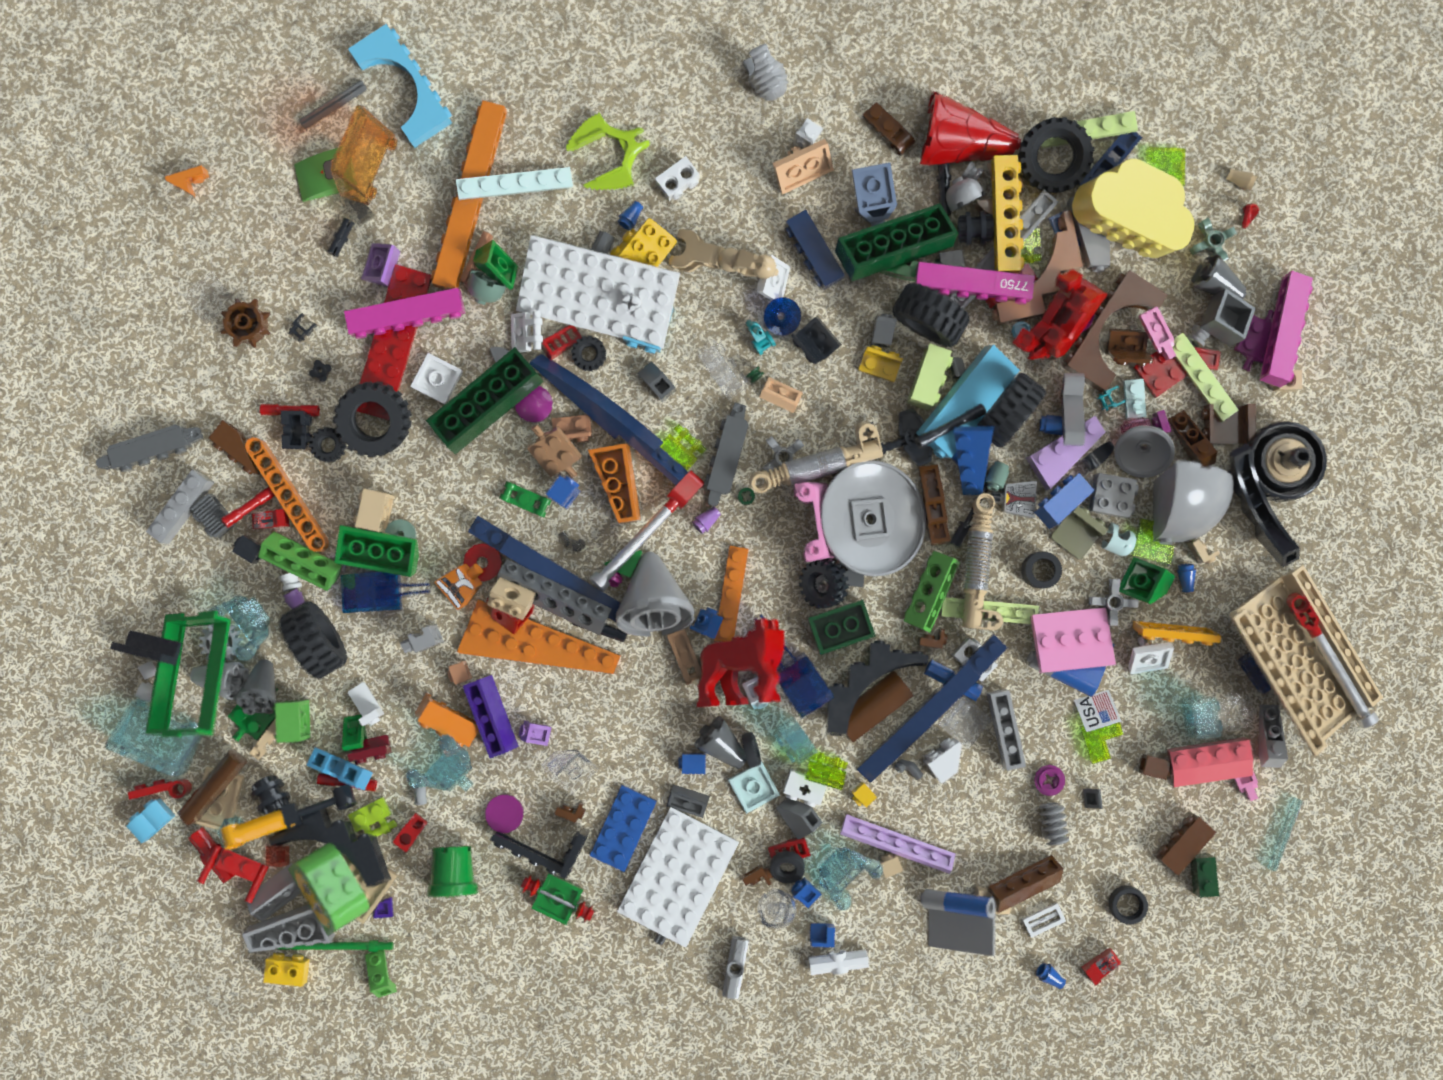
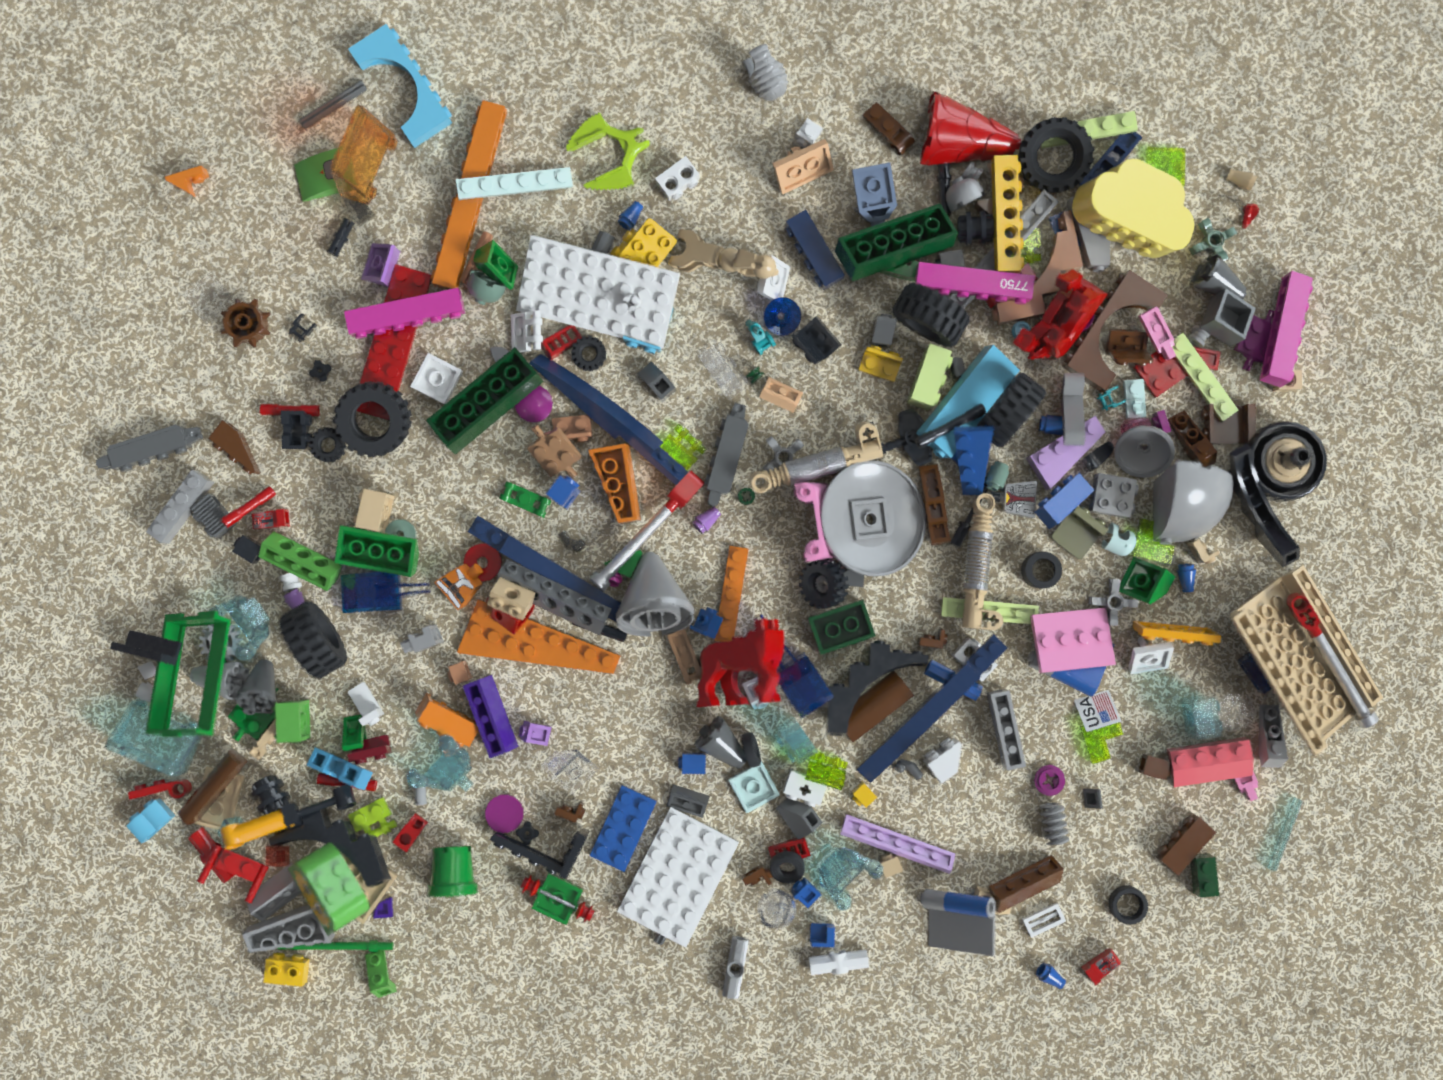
orange beam [245,437,329,552] -> none
bright green brick [904,551,961,633] -> none
clear bracket [938,696,992,749] -> none
none -> black plate [516,821,539,845]

